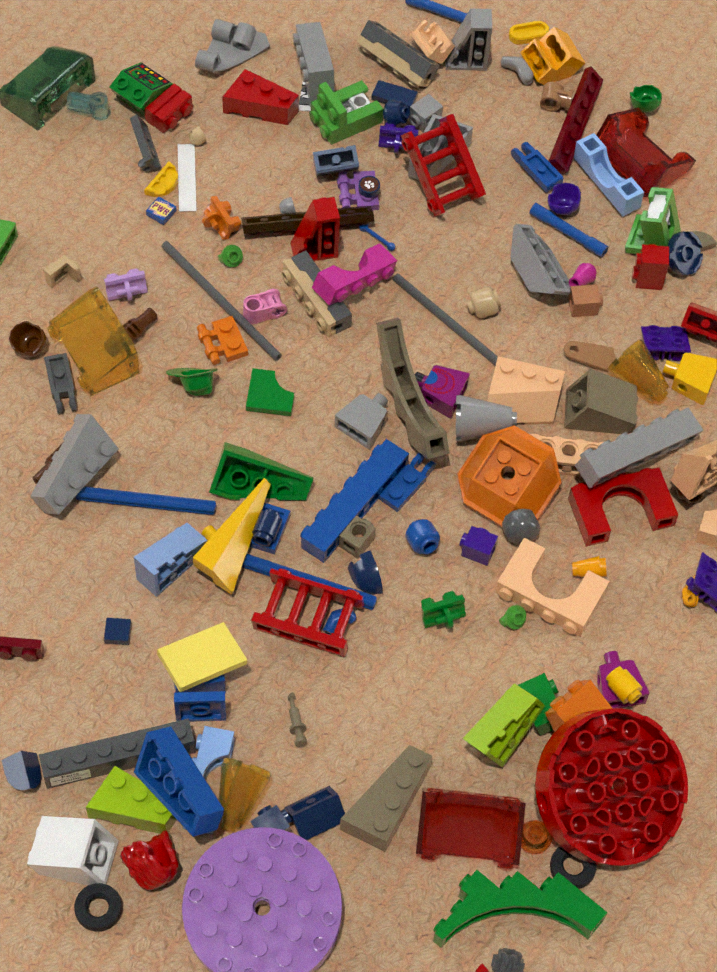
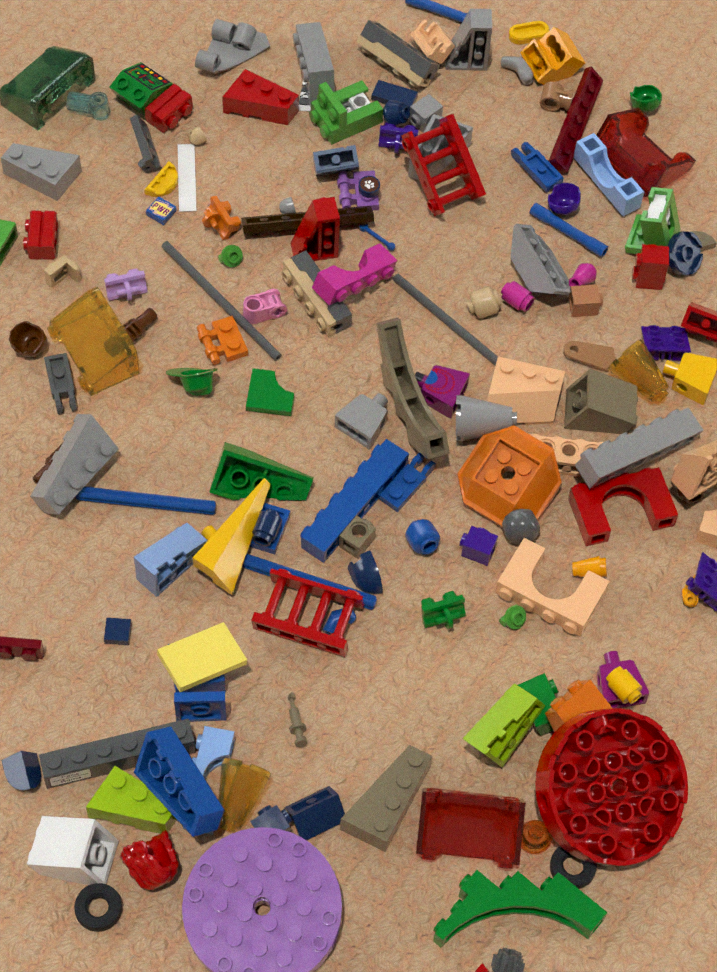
none -> light grey wedge [1,143,82,201]
none -> red brick [23,210,58,260]
none -> dark pink brick [501,281,535,312]

